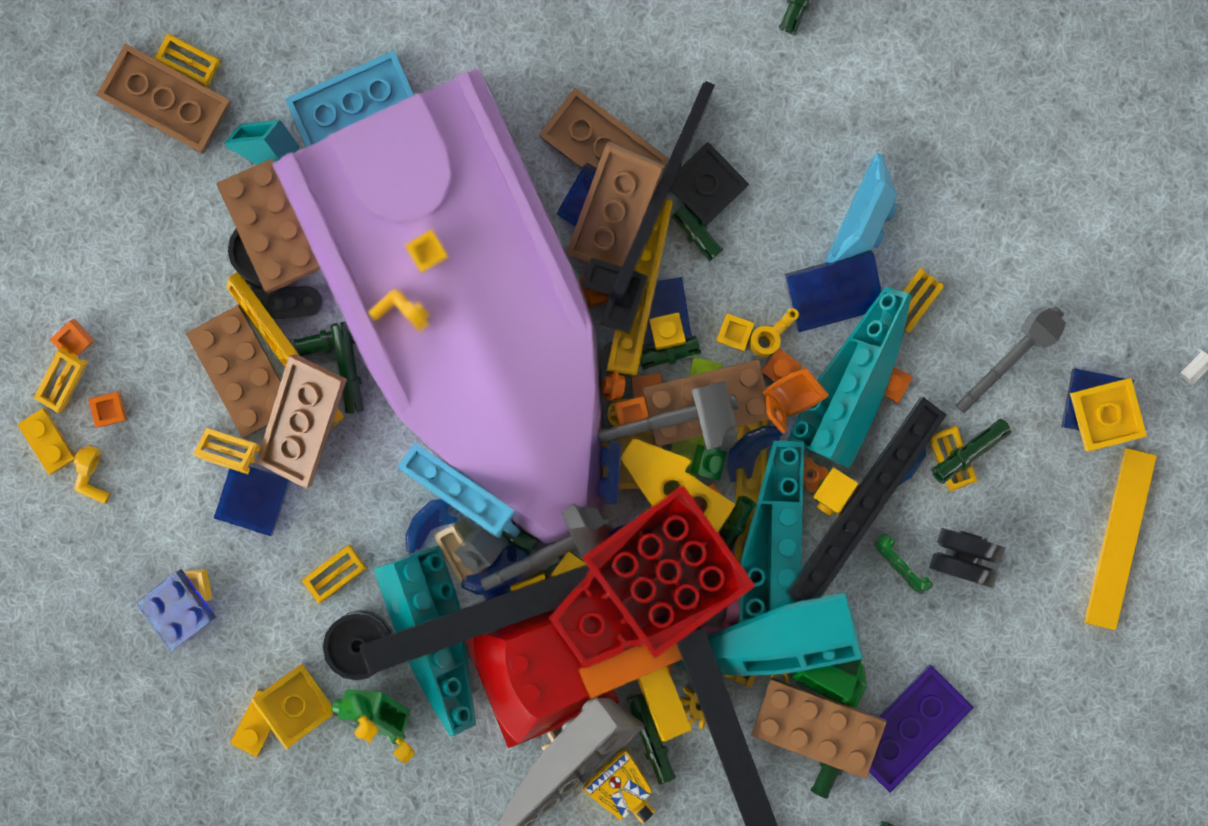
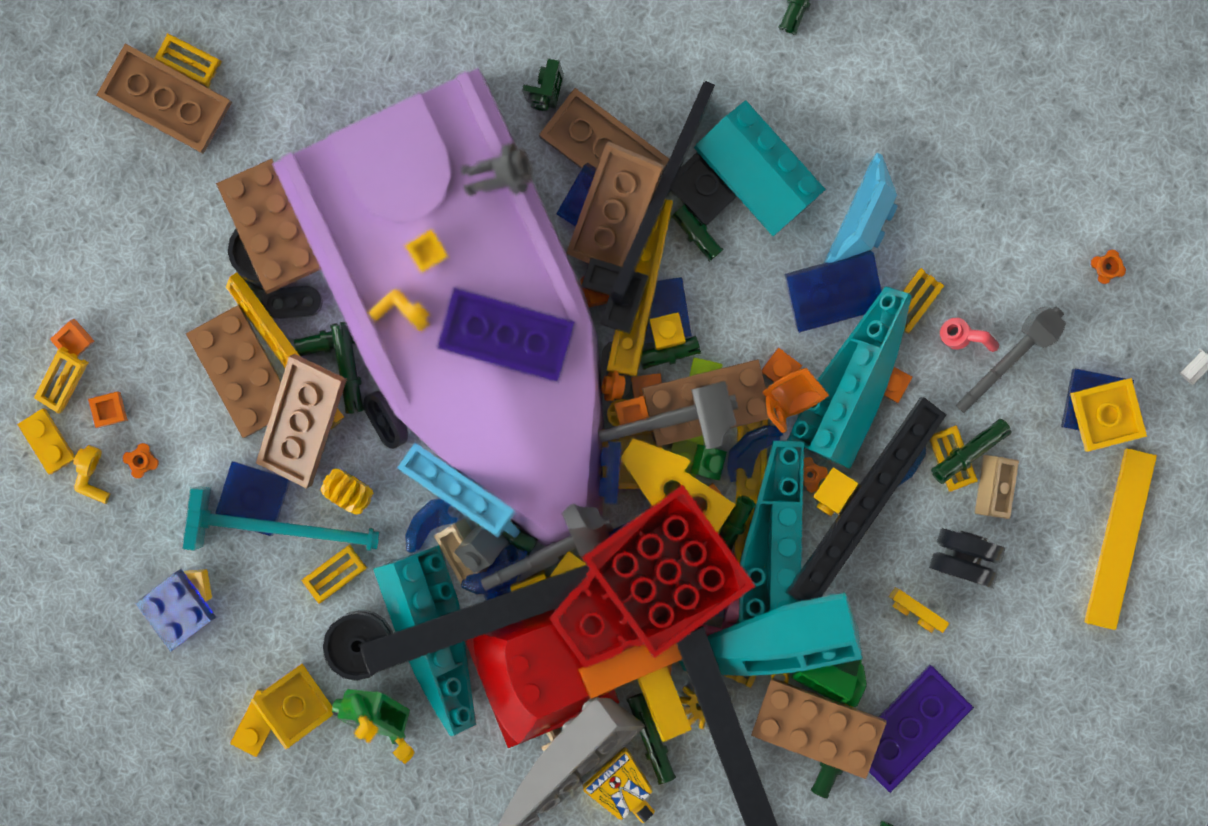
yellow tile [193,428,261,474] -> none
teal slope [224,119,300,165] -> none
medium azure plate [285,50,414,147] -> none
yellow plate [716,313,754,352] -> none
yellow plate [749,308,799,357] -> none
green piece [875,533,933,594] -> none
none -> orange plate [123,443,159,479]
none -> teal tile [182,486,380,551]
none -> yellow gear [320,469,374,514]
none -> black plate [363,391,408,449]
none -> dark purple tile [436,287,575,383]
none -> dark grey piece [461,143,532,196]
none -> dark green bracket [522,58,564,111]
none -> teal slope [693,100,826,237]
none -> yellow plate [888,587,950,633]
none -> coral plate [940,318,999,352]
none -> tan slope [975,455,1019,519]
none -> orange plate [1091,249,1126,284]

